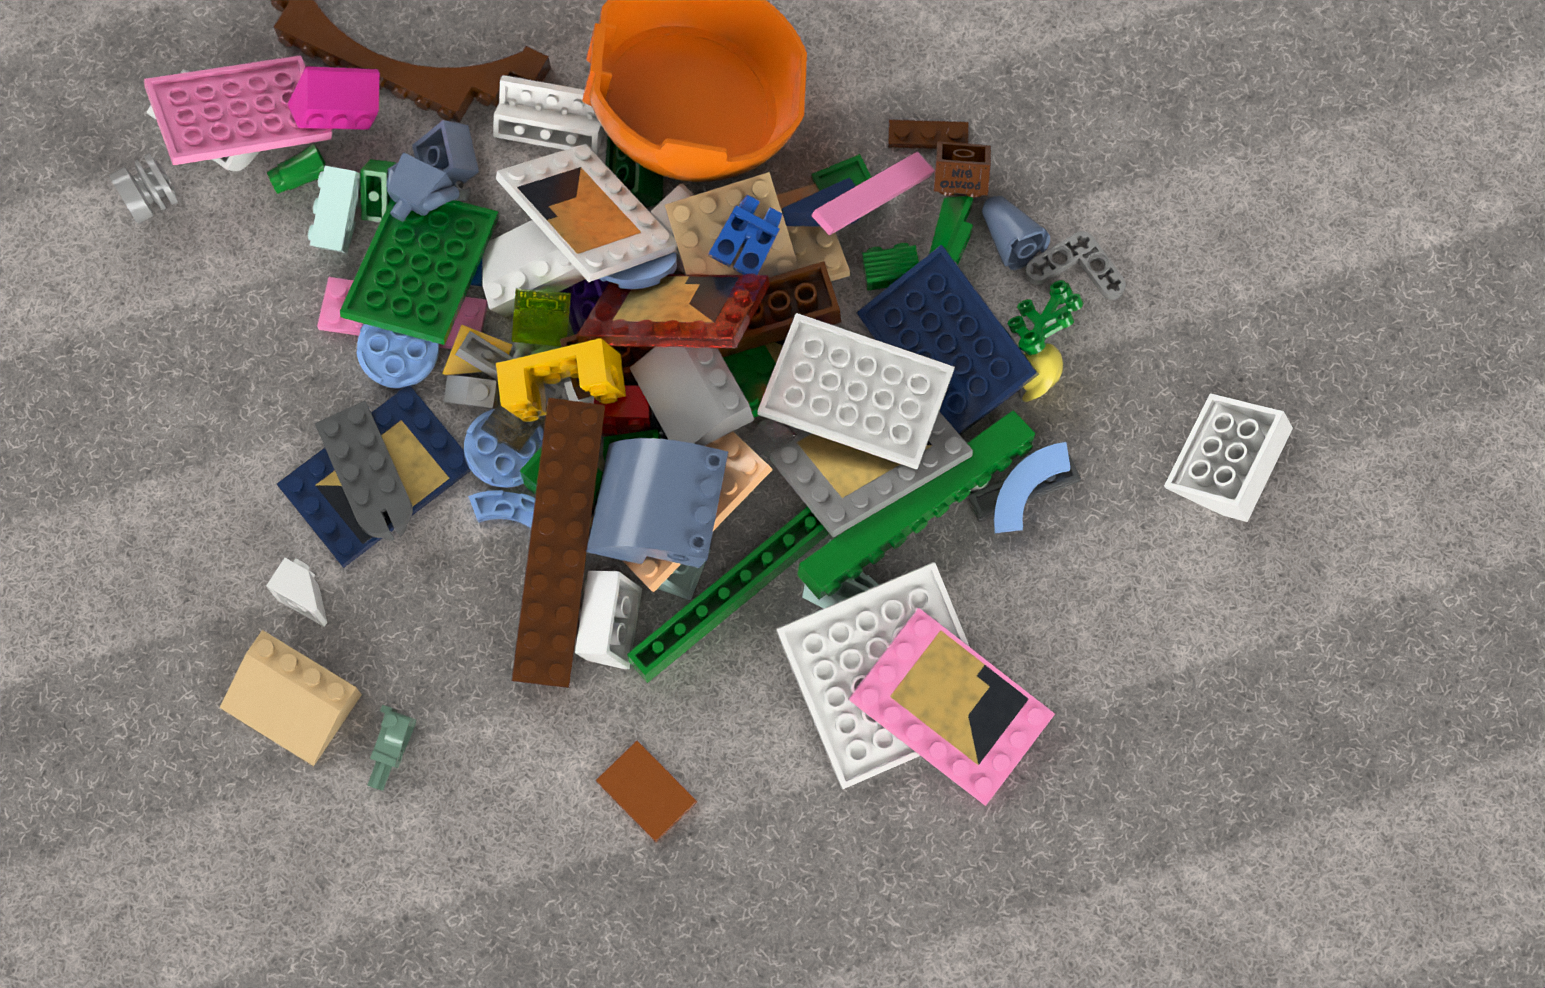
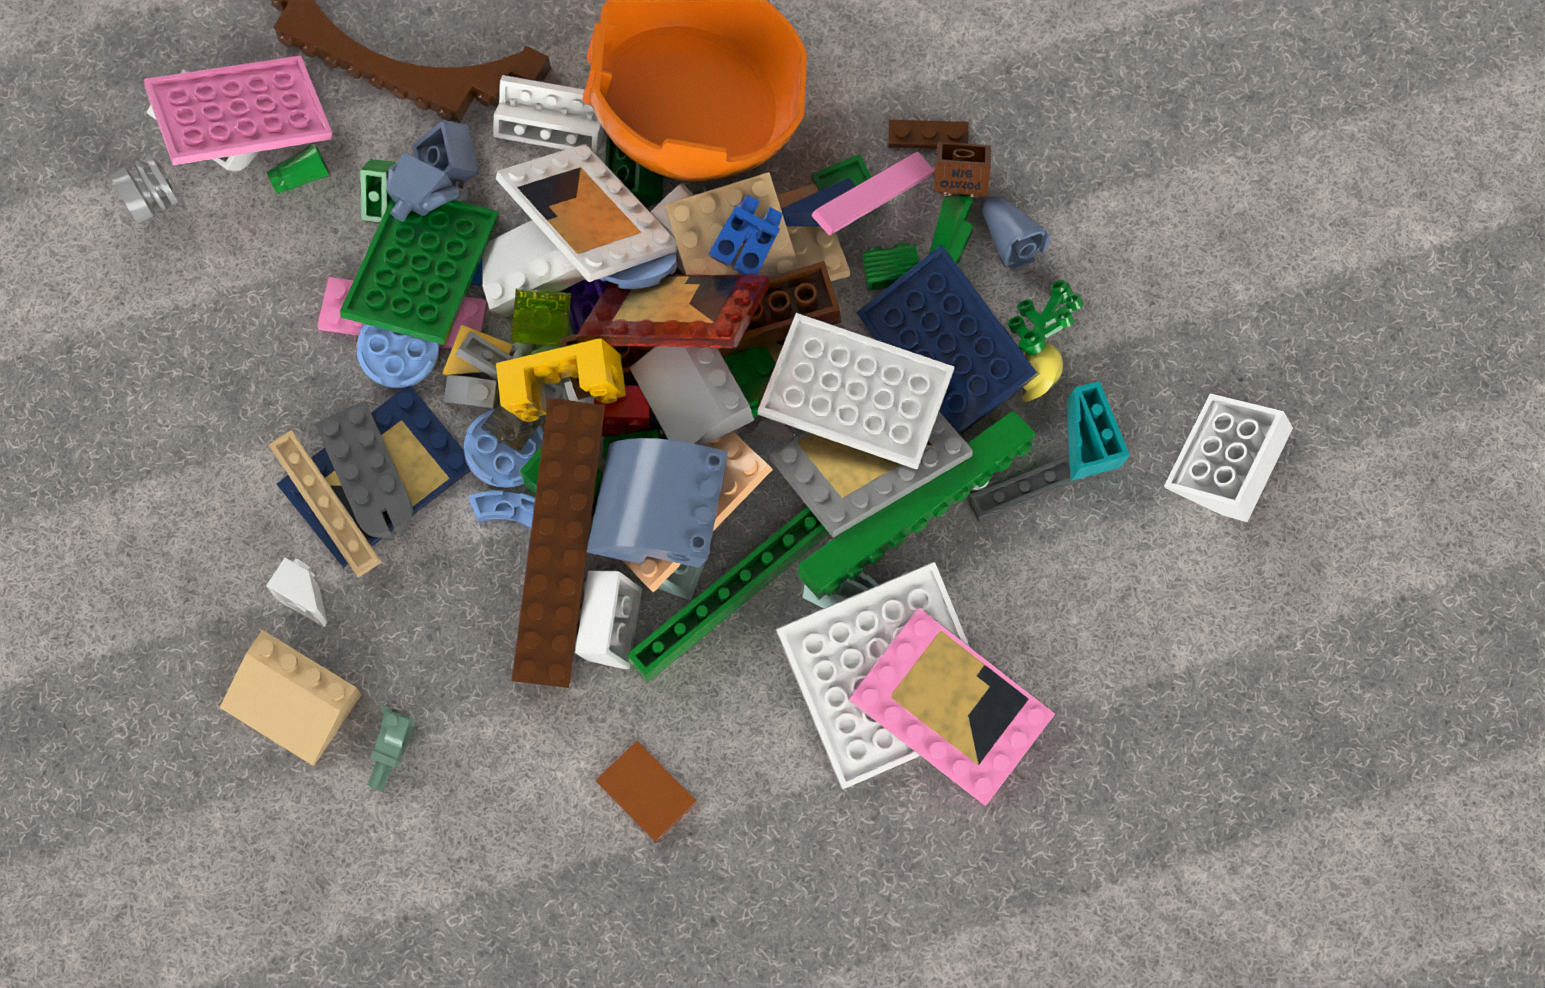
dark pink slope [288,66,379,130] -> none
light aqua wedge [308,166,361,253] -> none
light blue tile [994,442,1070,533] -> none
light grey beam [1025,231,1126,300] -> none
none -> tan tile [268,430,382,578]
none -> teal wedge [1066,381,1130,481]

